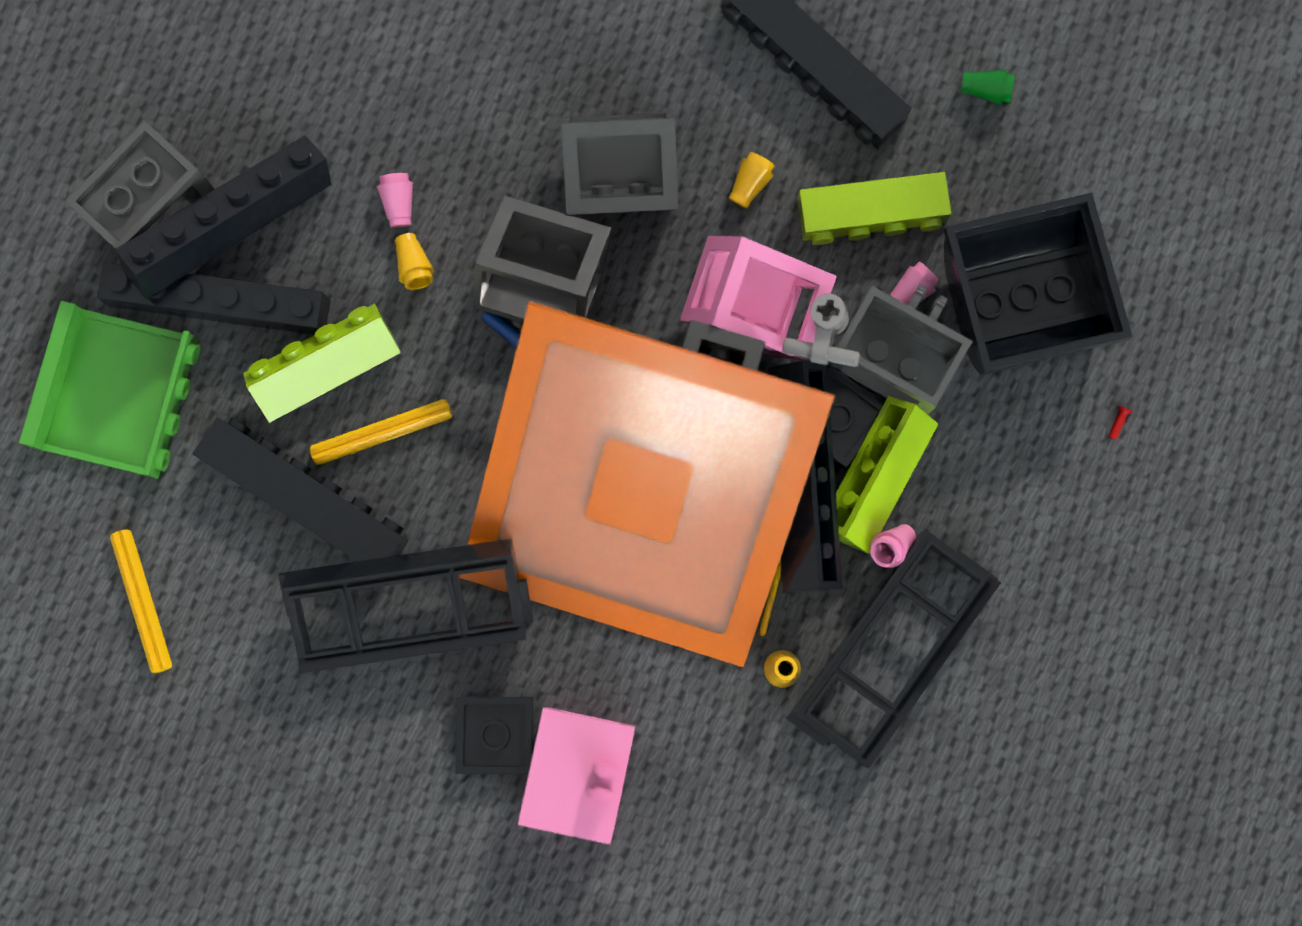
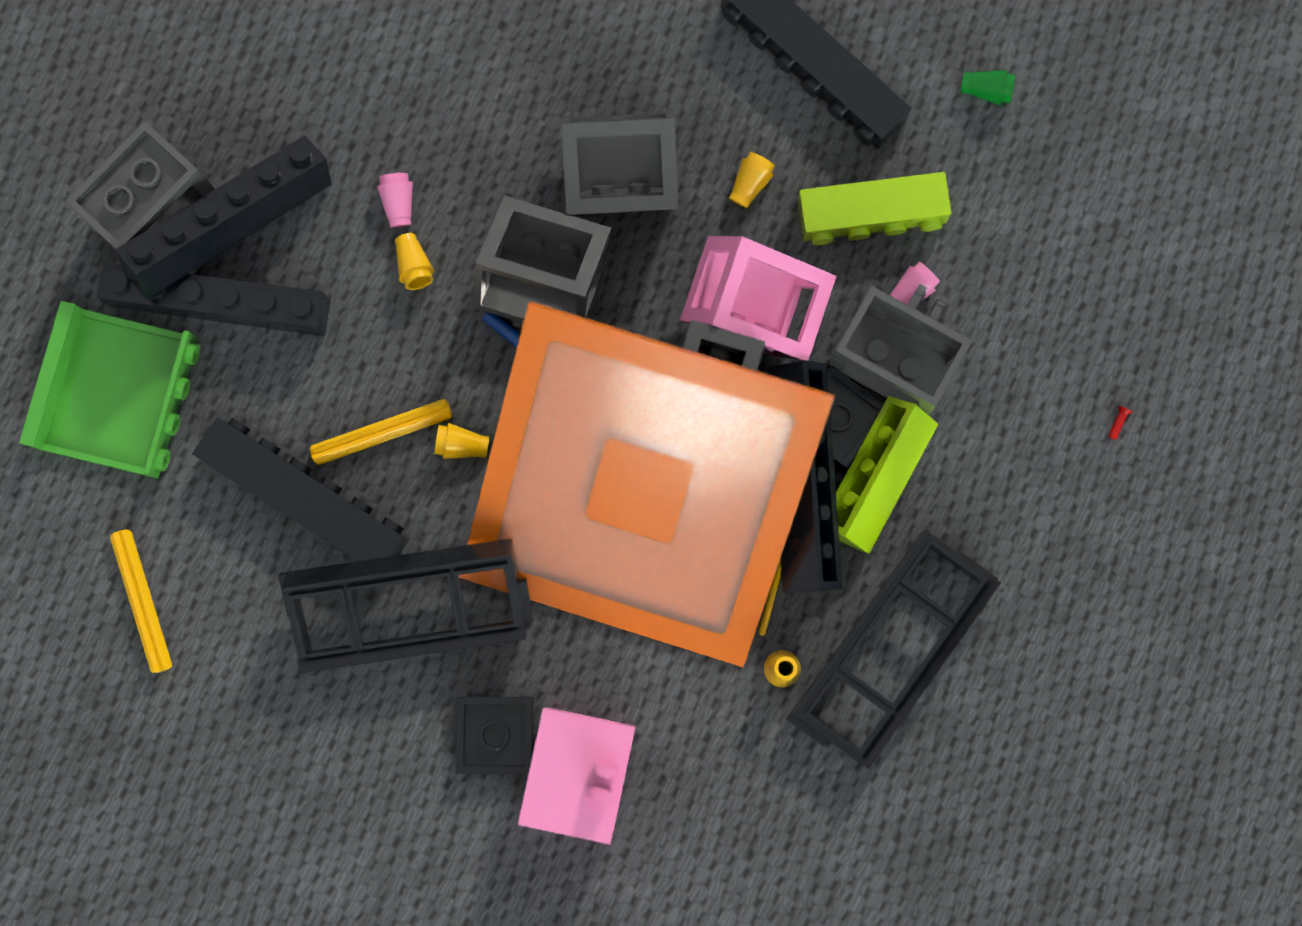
brick [243,303,401,423] -> none
light grey piece [782,294,860,367] -> none
bright pink cone [870,524,916,568] -> none
black container [944,193,1133,375] -> none
none -> yellow cone [434,423,489,459]

